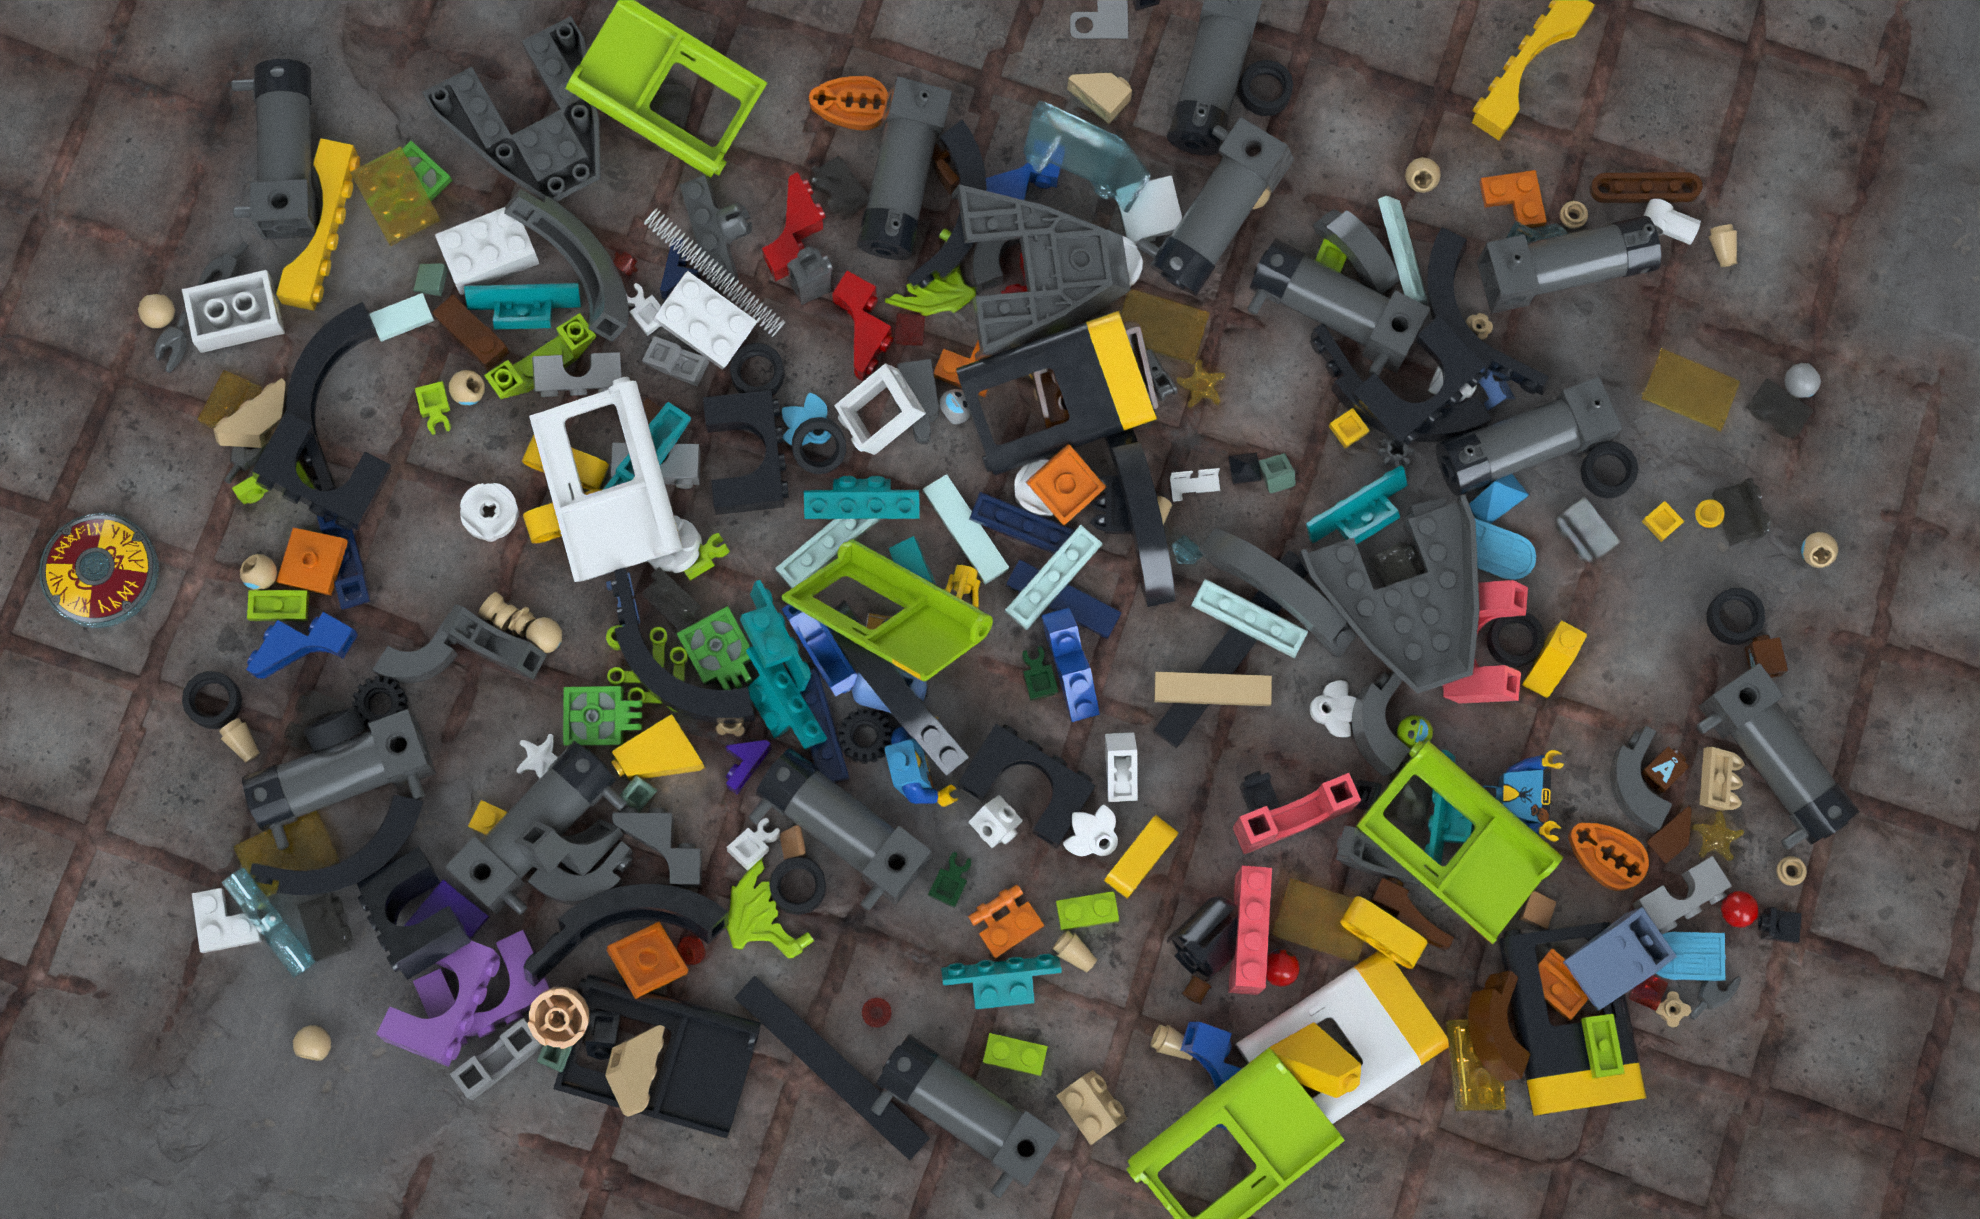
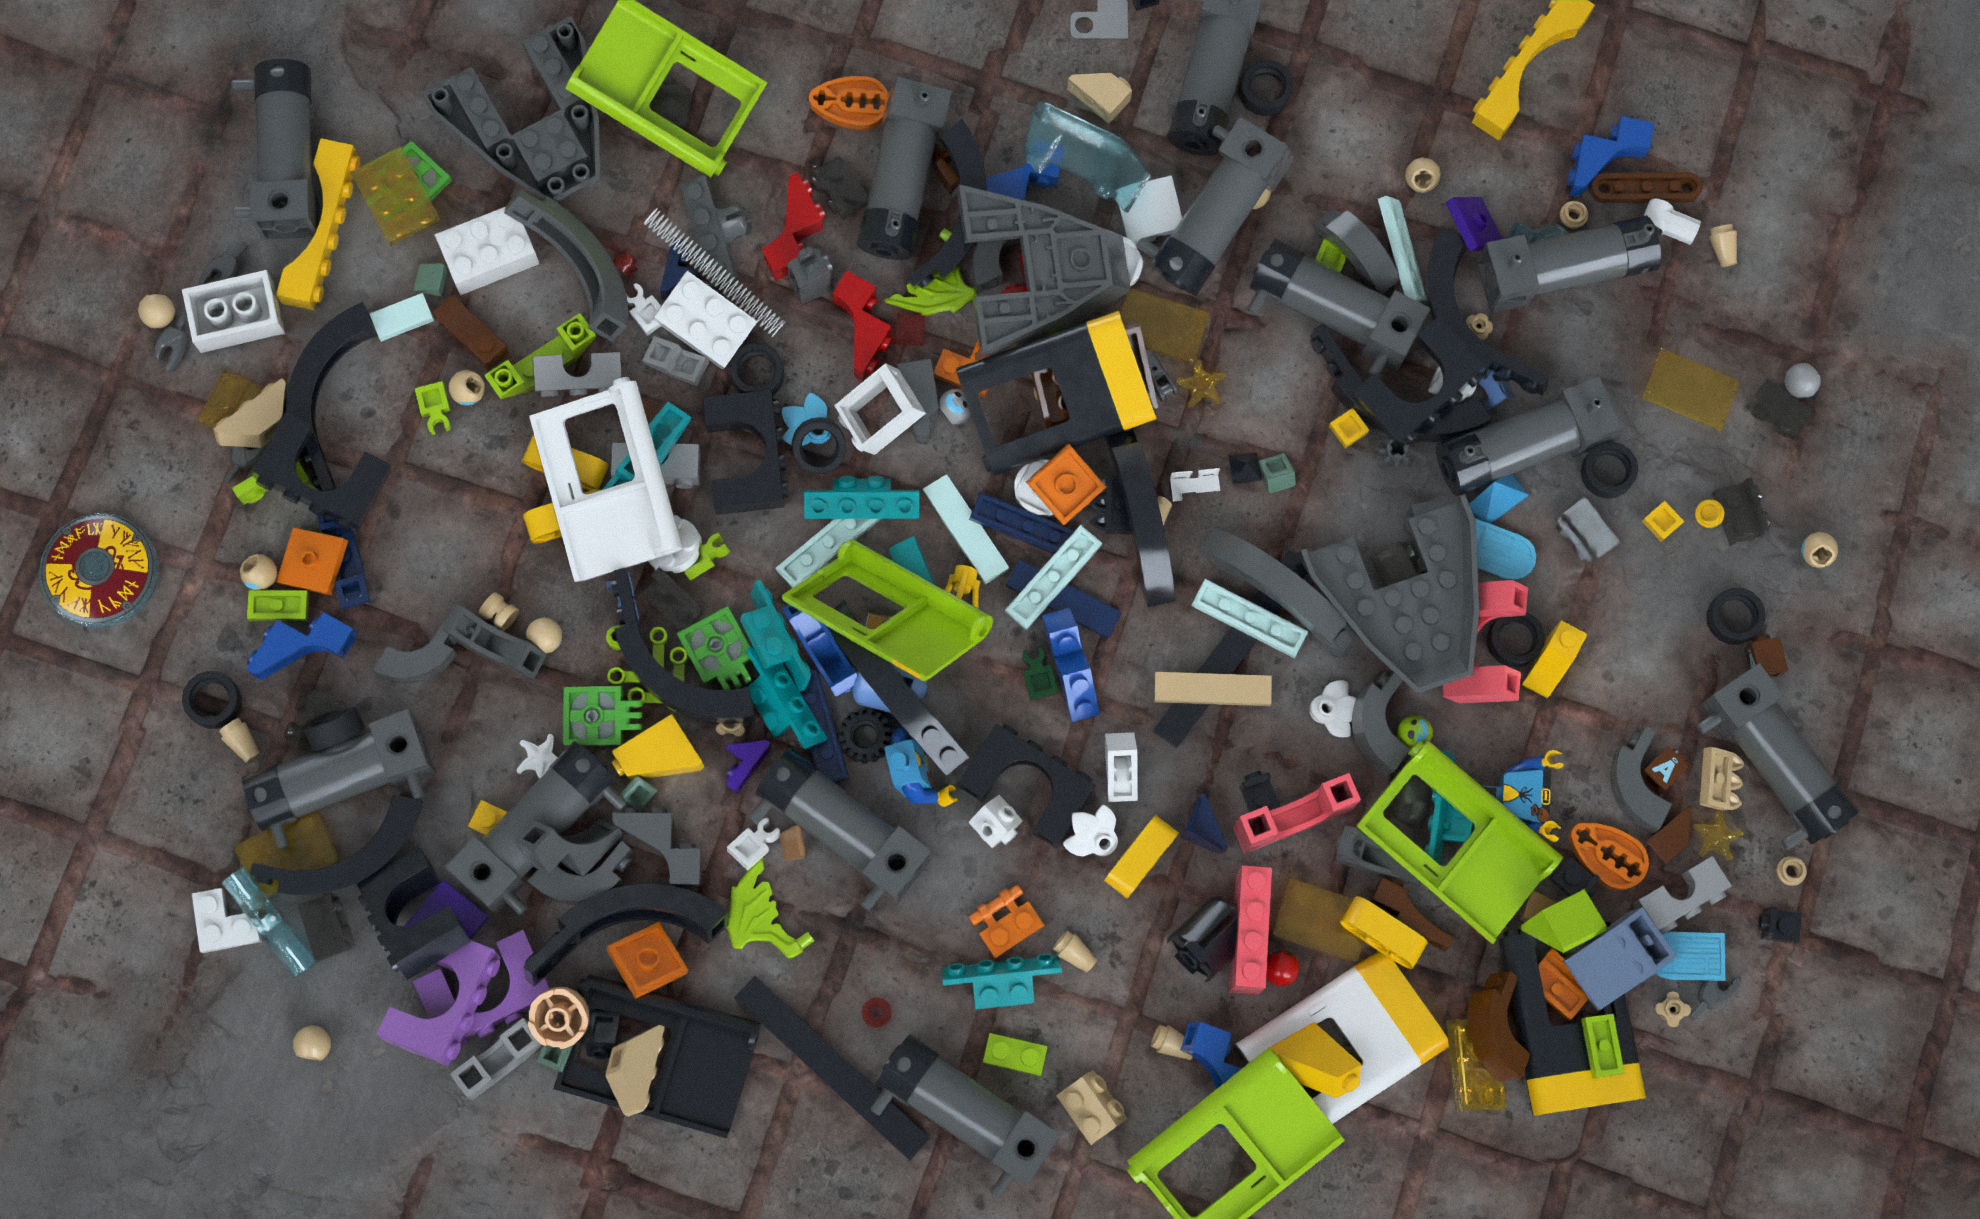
black tyre [352,676,409,729] -> none
white plate [460,483,519,542] -> none
teal bracket [464,283,581,330] -> none
tan plate [508,607,536,637] -> none
clear red plate [677,935,705,965] -> none
black tyre [769,856,826,915] -> none
dark green plate [928,852,971,909] -> none
lime plate [1056,891,1119,931] -> none
clear light blue slope [1172,535,1204,564] -> none
reddish brown axle [1181,975,1212,1006] -> none
teal bracket [1306,465,1407,545] -> none
black slope [1354,780,1382,811] -> none
orange plate [1479,170,1547,230] -> none
clear red plate [1628,976,1668,1011] -> none
red piece [1721,891,1759,928] -> none
none -> dark blue slope [1181,794,1228,854]
none -> dark purple plate [1446,197,1502,251]
none -> lime slope [1521,889,1607,953]
none -> black bracket [1549,856,1600,898]
none -> blue arch [1566,116,1654,197]

